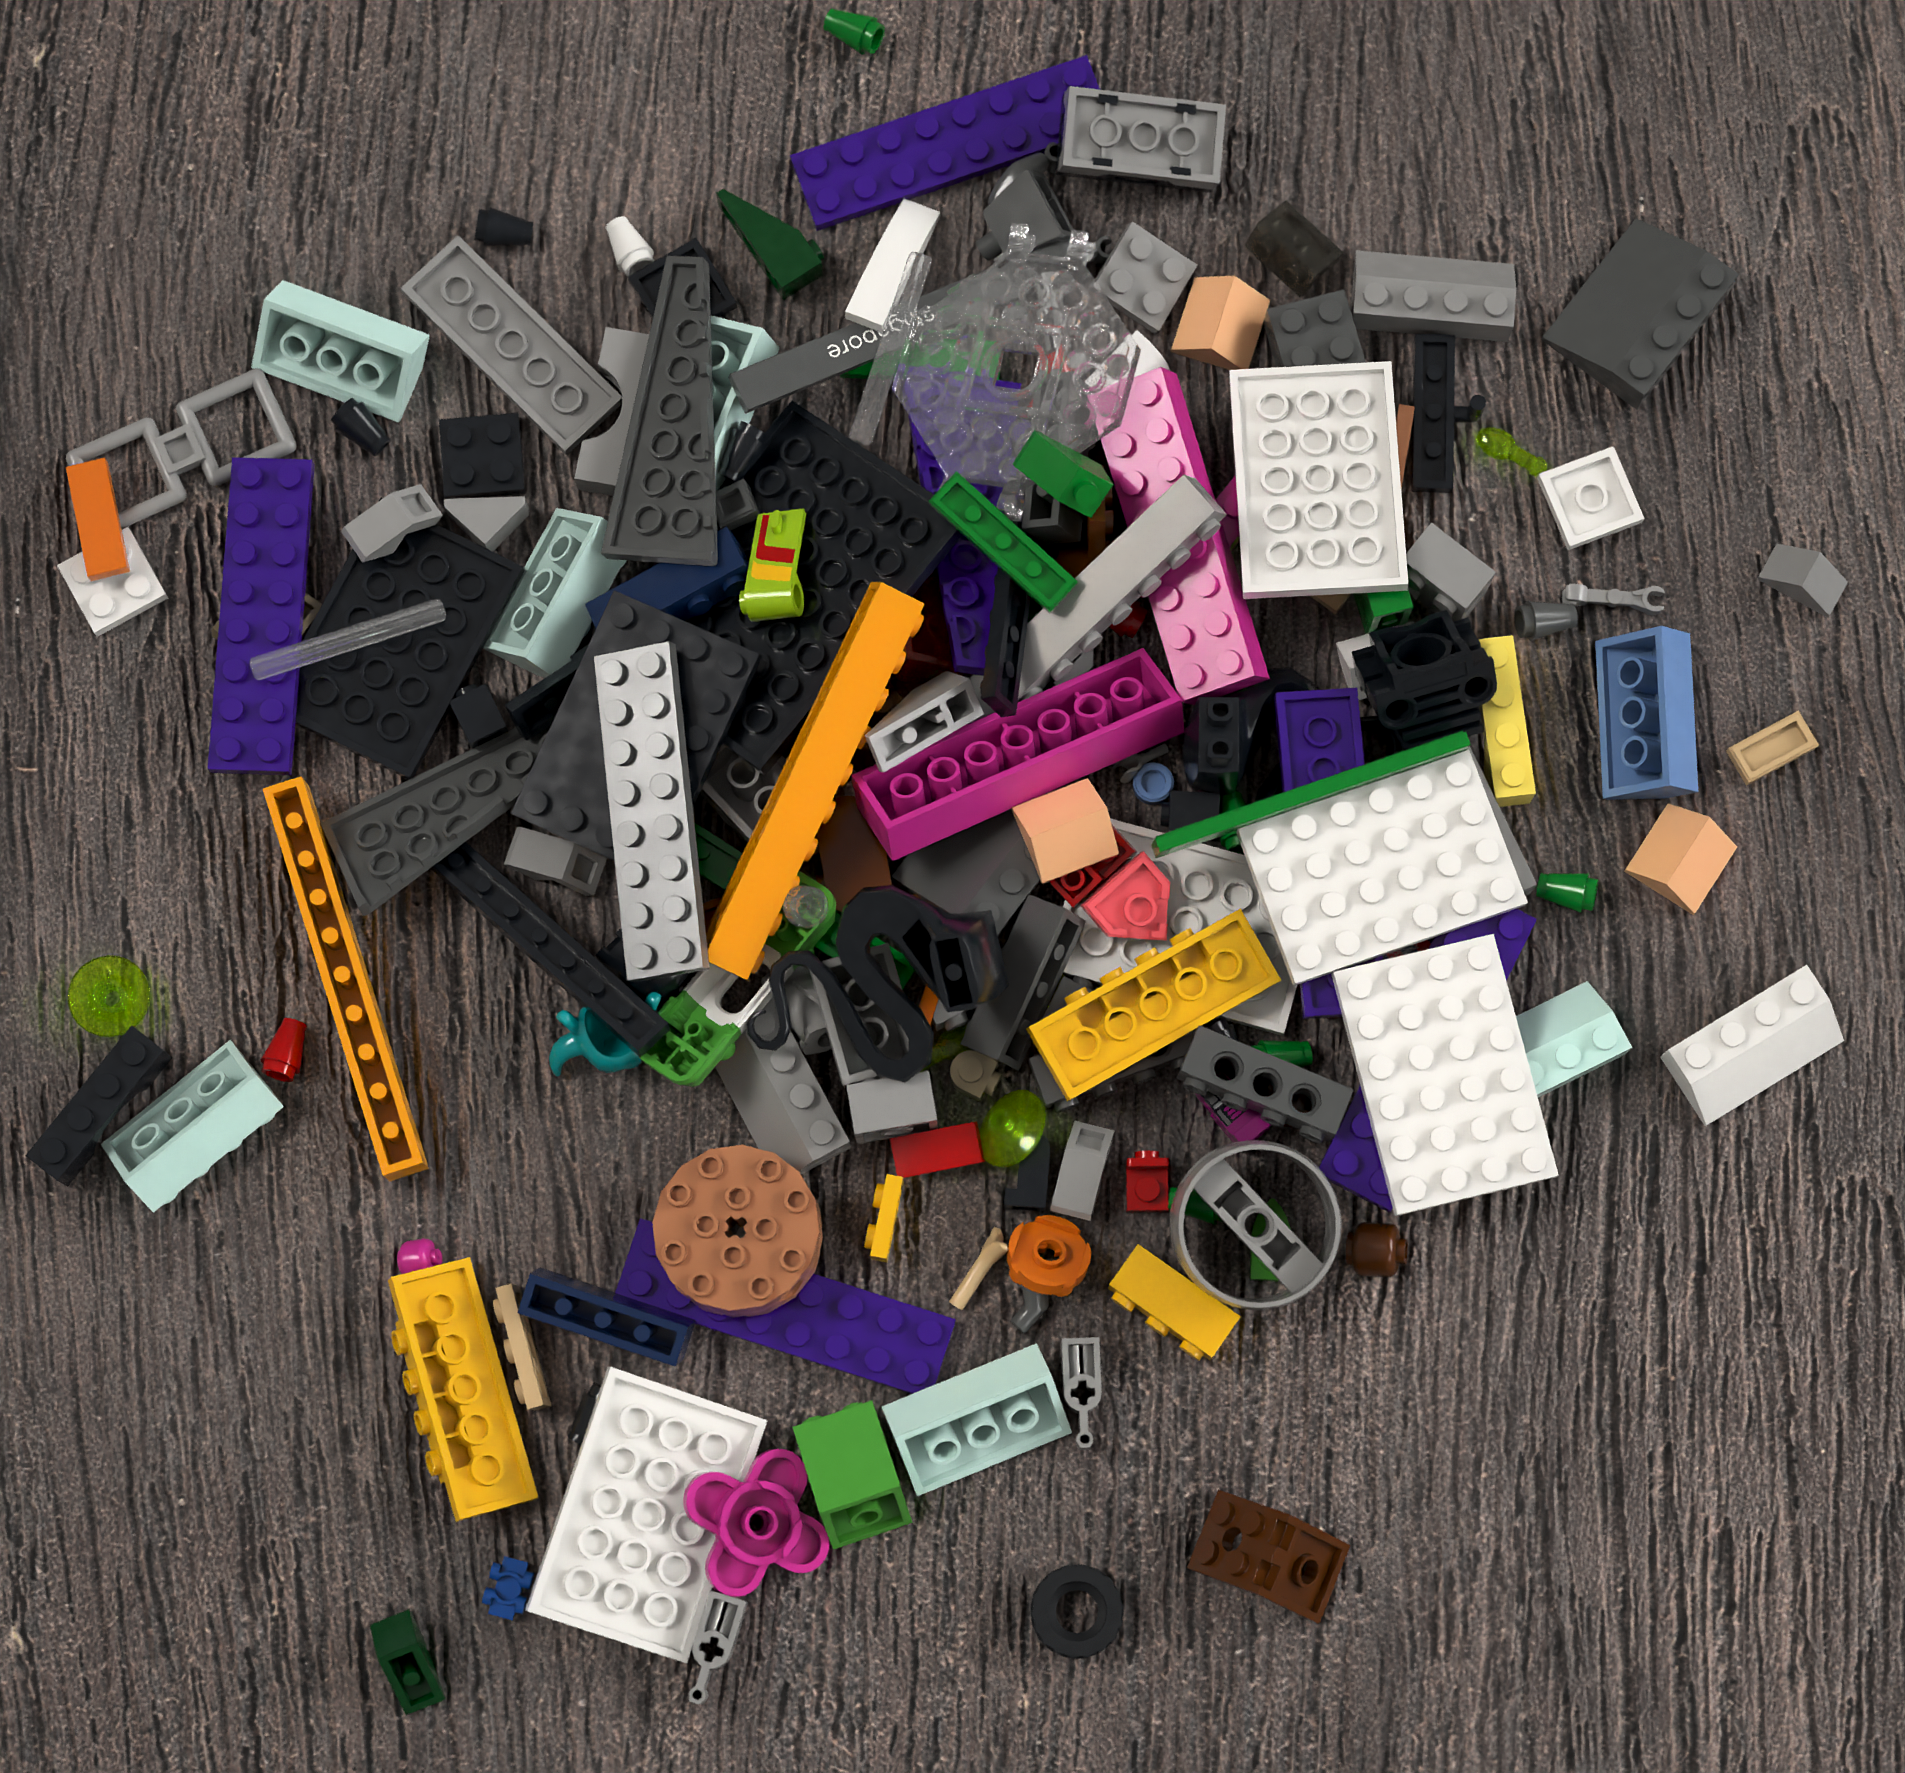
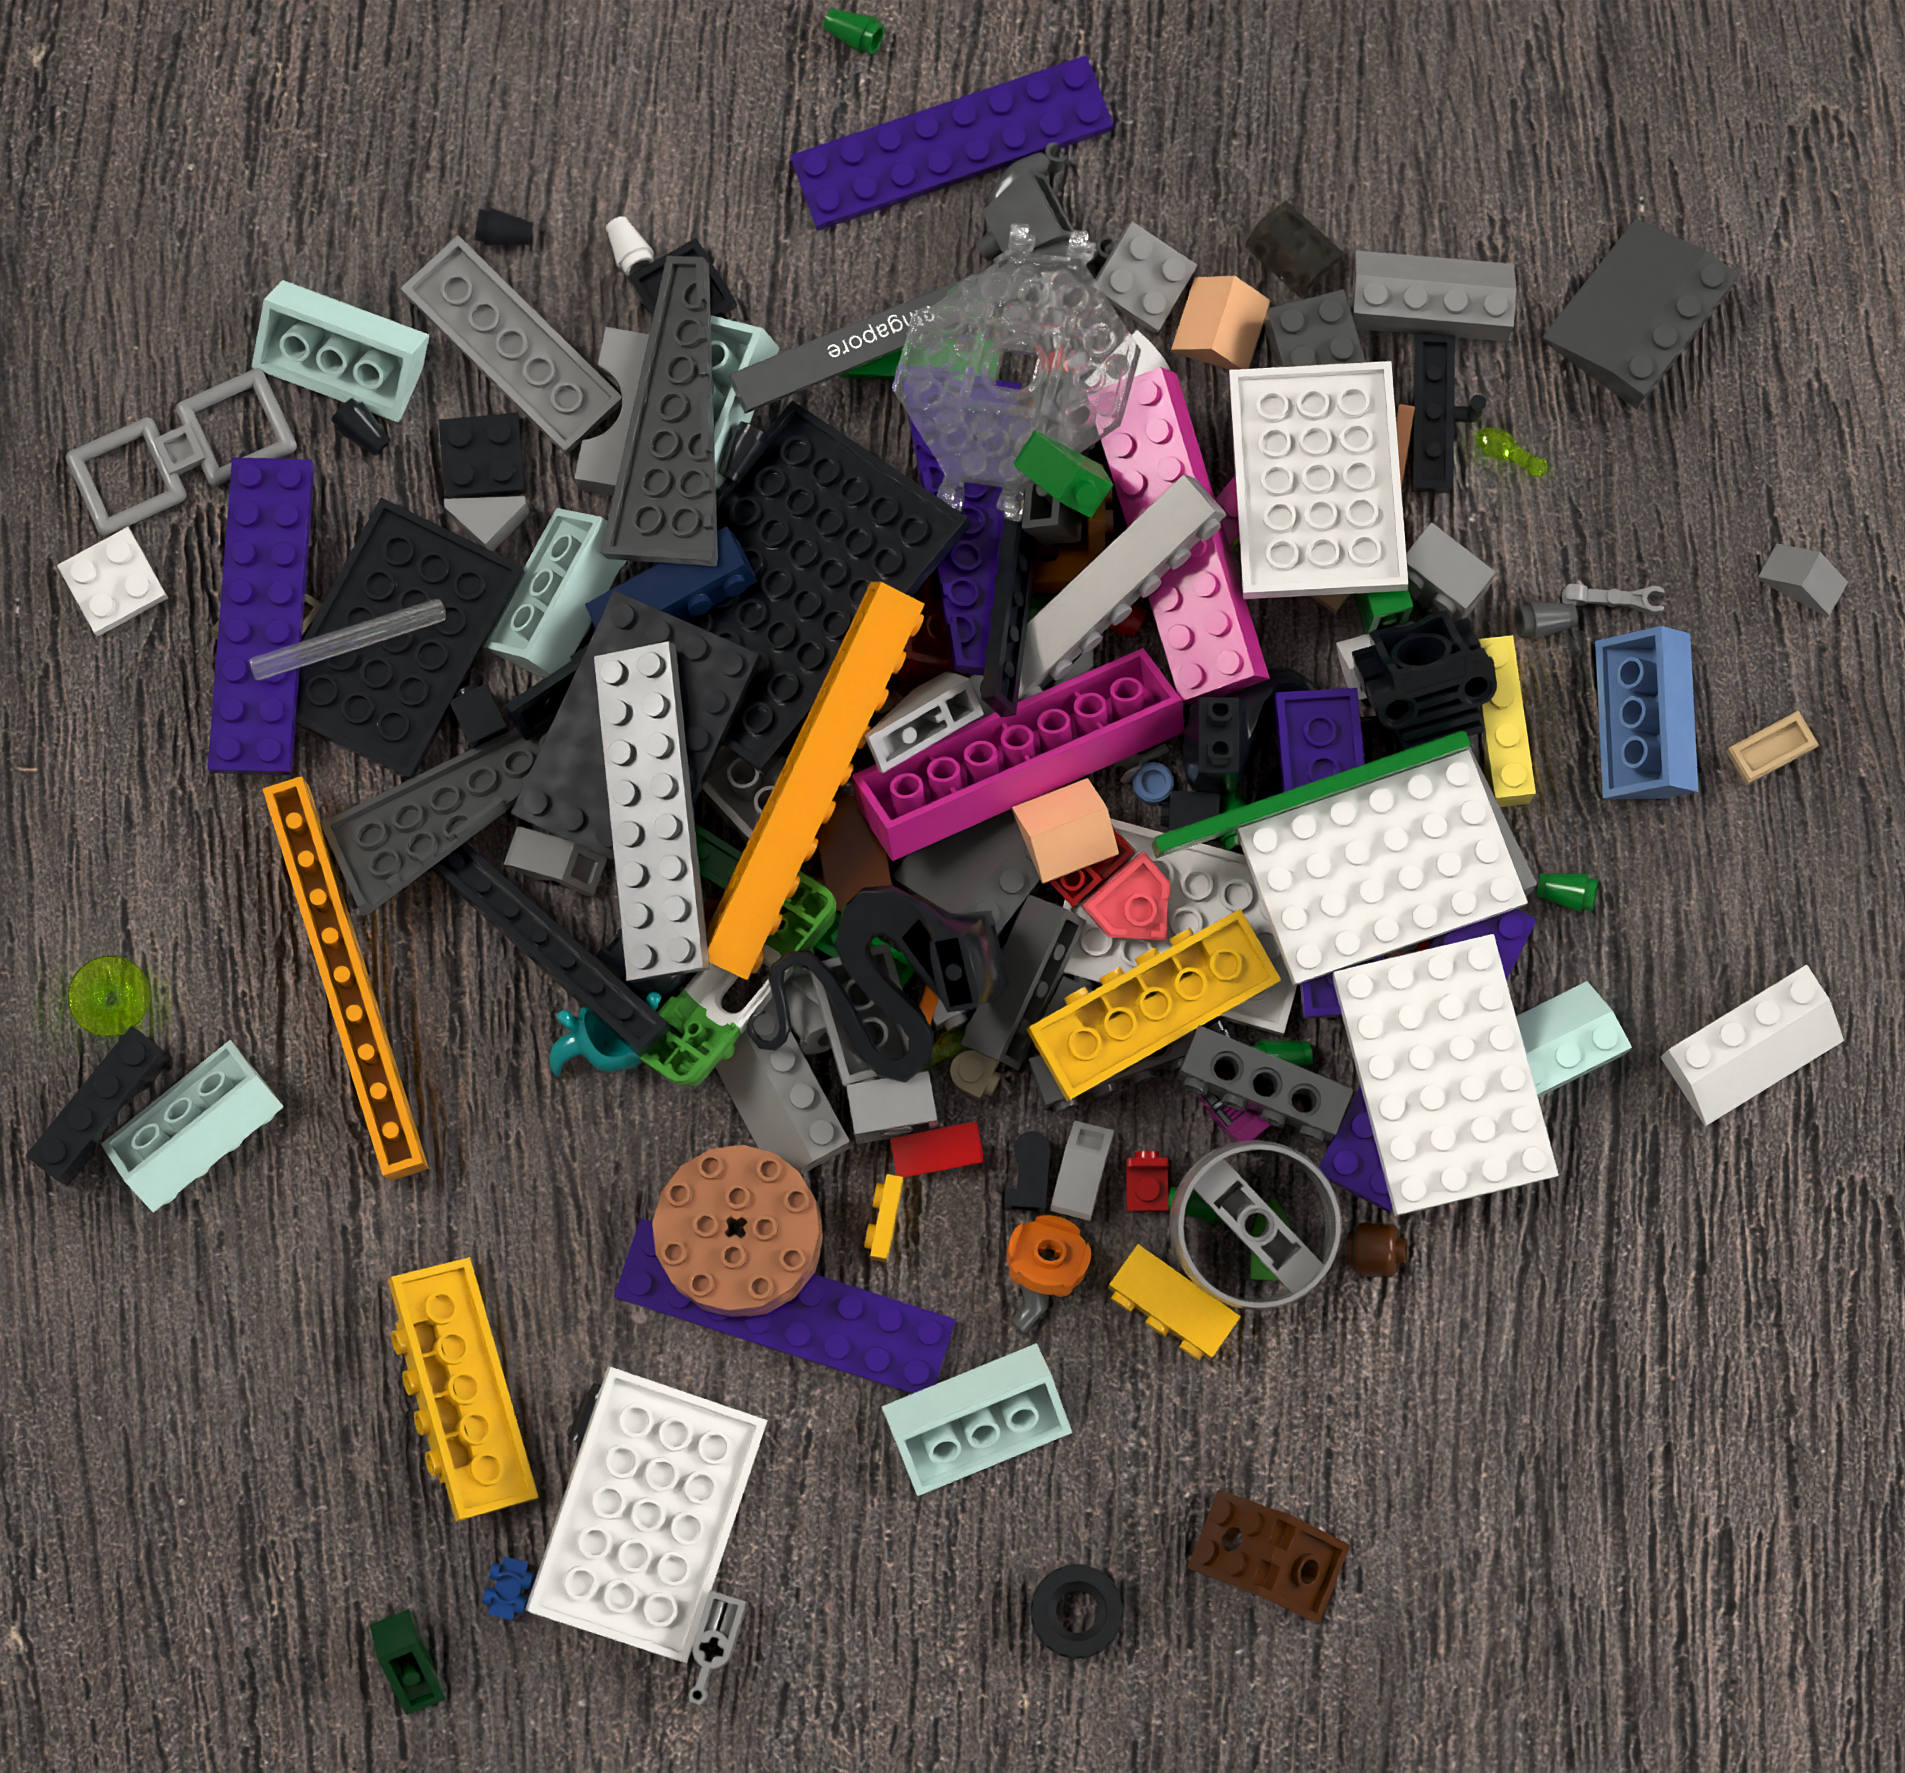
orange tile [66,457,130,581] -> none
red cone [261,1018,307,1082] -> none
light grey slope [341,484,443,562] -> none
dark pink piece [397,1238,442,1274] -> none
tan plate [493,1283,552,1411] -> none
dark blue brick [517,1267,696,1366] -> none
dark pink plant [683,1449,829,1597] -> none
dark green slope [716,189,824,300] -> none
dark grey tile [716,478,759,531] -> none
lime door [739,508,806,622] -> none
clear tile [783,885,828,928] -> none
bright green slope [792,1400,913,1550] -> none
white slope [845,199,941,333] -> none
clear axle [849,252,932,446] -> none
green tile [929,471,1078,614] -> none
tan piece [949,1227,1009,1310] -> none
clear neon green dish [979,1090,1046,1168] -> none
light grey piece [1055,86,1226,193] -> none
light grey piece [1061,1337,1102,1450] -> none
white plate [1537,446,1644,550] -> none
light nougat slope [1624,803,1737,915] -> none

